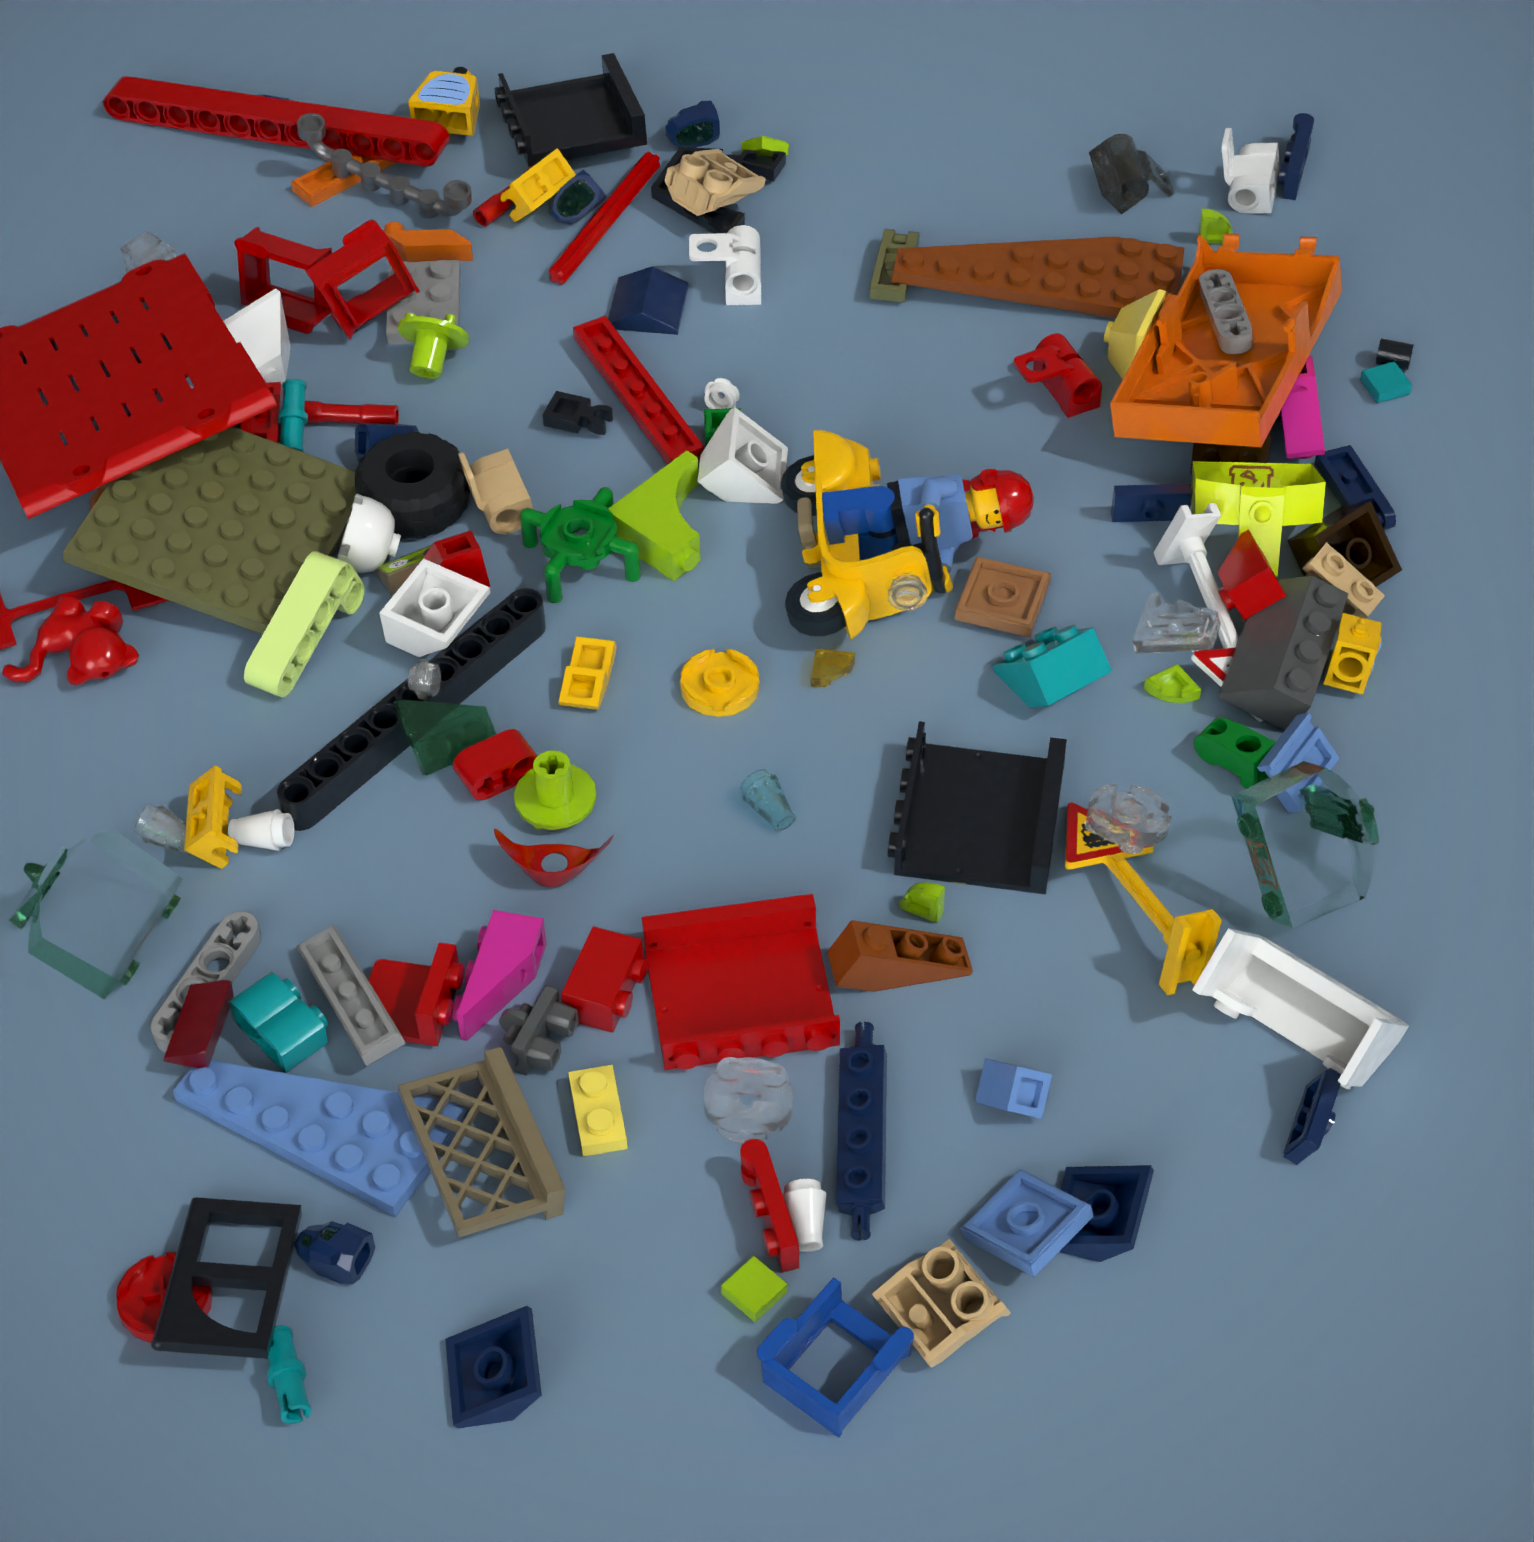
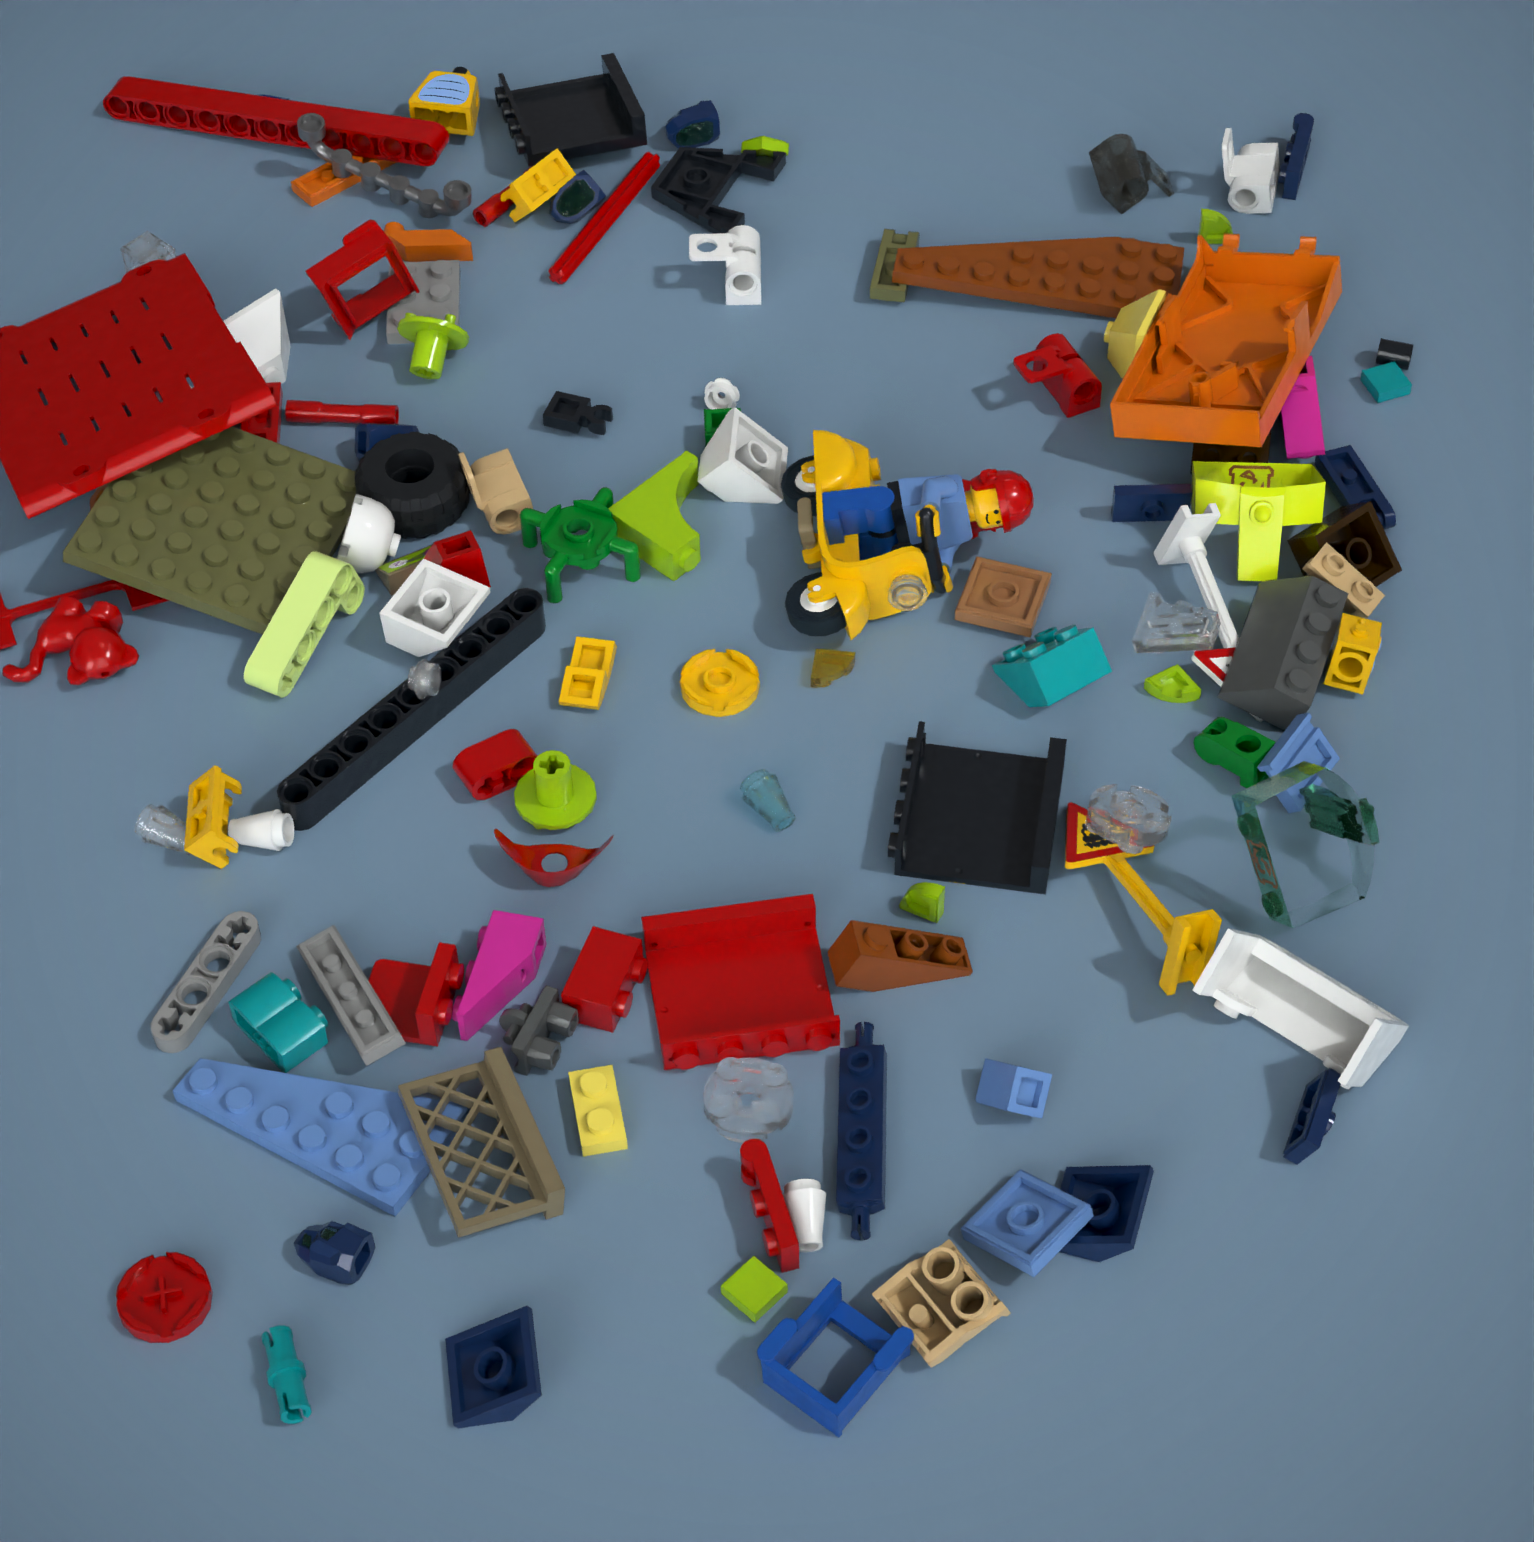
piece [9,829,183,1000] -> none
black window [151,1197,302,1359] -> none
dark red slope [164,980,234,1069] -> none
red piece [234,227,332,334] -> none
teal pin [278,379,308,452] -> none
clear green wing [394,699,496,775] -> none
red plate [573,316,704,465] -> none
dark blue slope [608,266,688,335] -> none
tan slope [665,149,766,216] -> none
light grey beam [1199,269,1253,354] -> none
red slope [1217,529,1286,620] -> none

